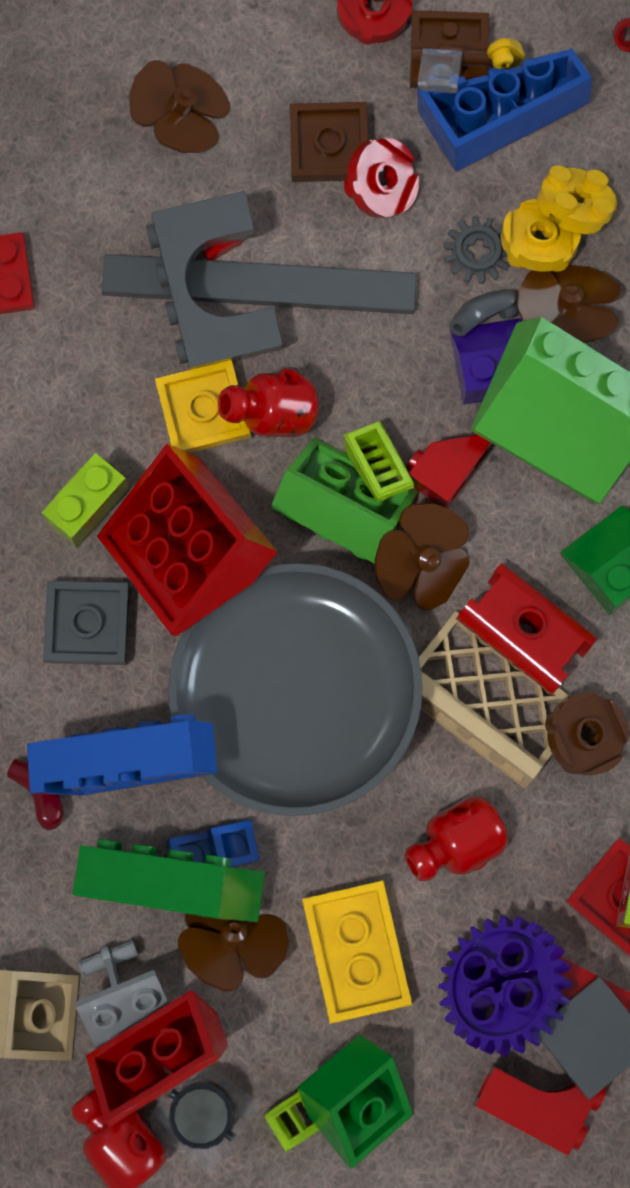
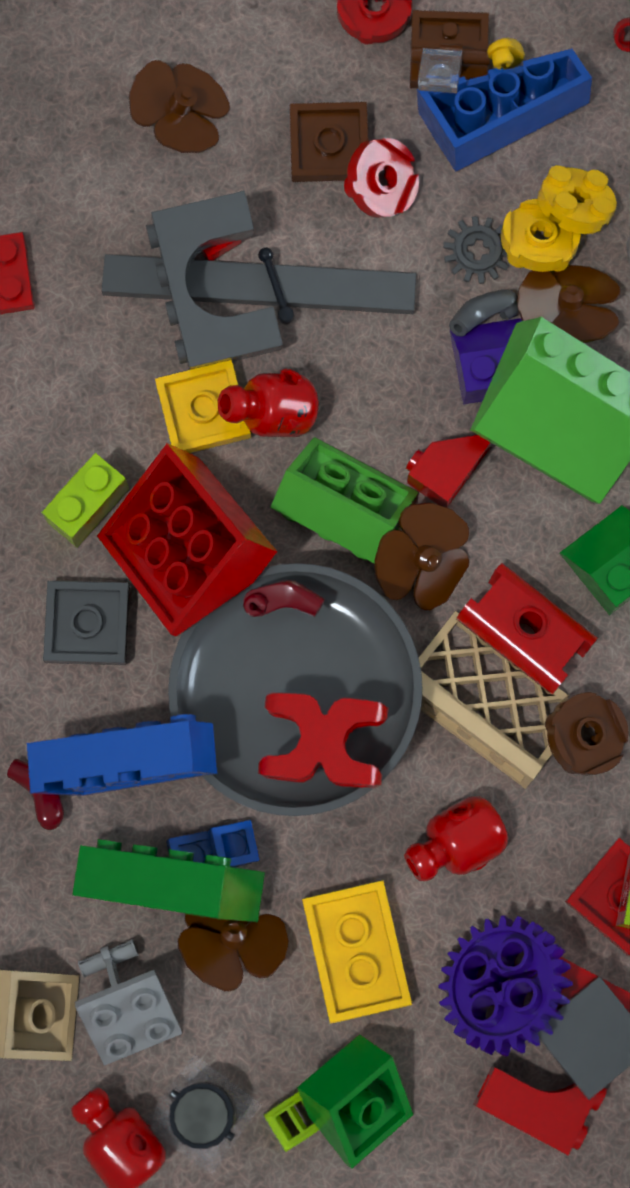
red slope [85,990,228,1127] -> none
lime slope [344,421,414,502] -> none
none -> dark red arm [243,580,325,617]
none -> black hinge [258,247,294,324]
none -> red piece [258,693,388,788]

